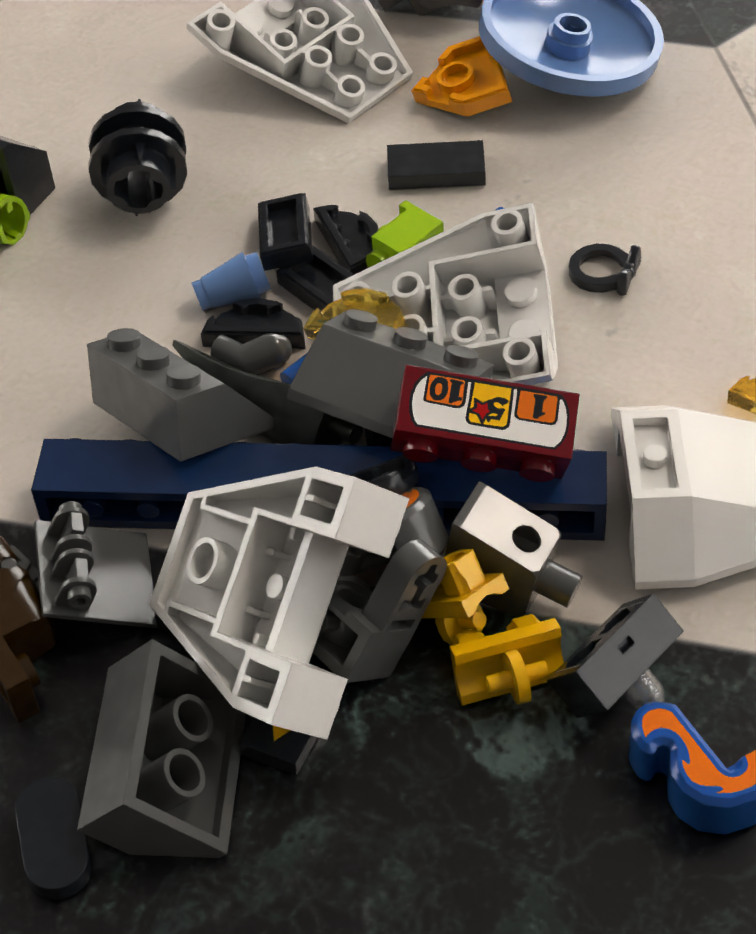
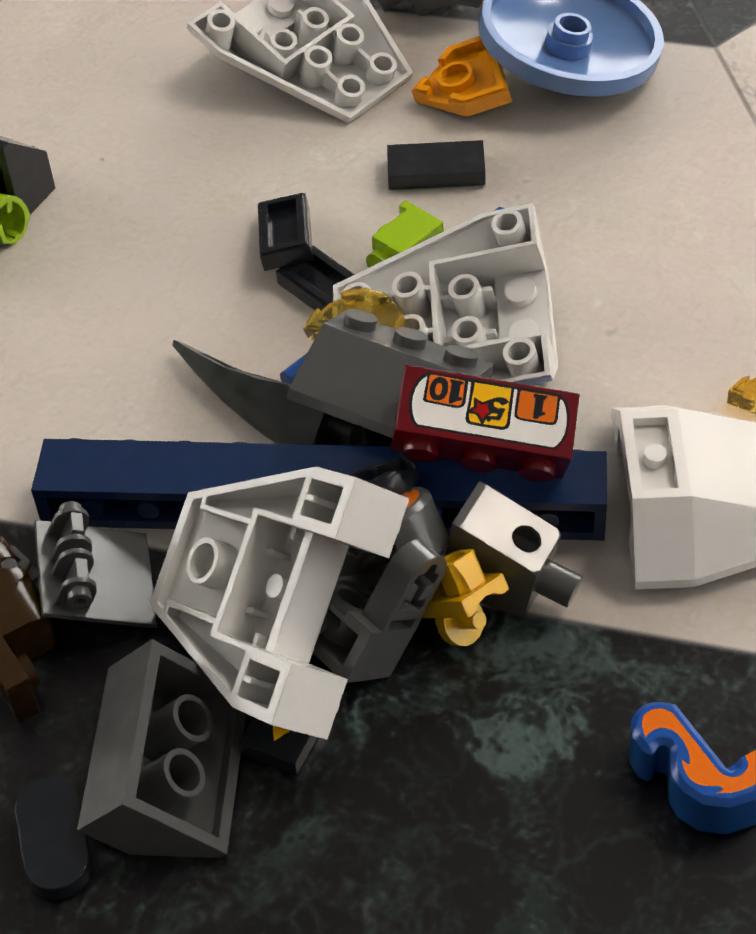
dark grey slope [87,328,275,462] -> none
black piece [88,99,188,216] -> none
medium blue cone [192,251,271,311] -> none
black tile [201,298,306,349] -> none
dark grey arm [210,333,292,375] -> none
black tile [313,205,379,274] -> none
yellow hips [449,614,564,706] -> none
black piece [547,593,684,718] -> none
black piece [569,243,641,296] -> none

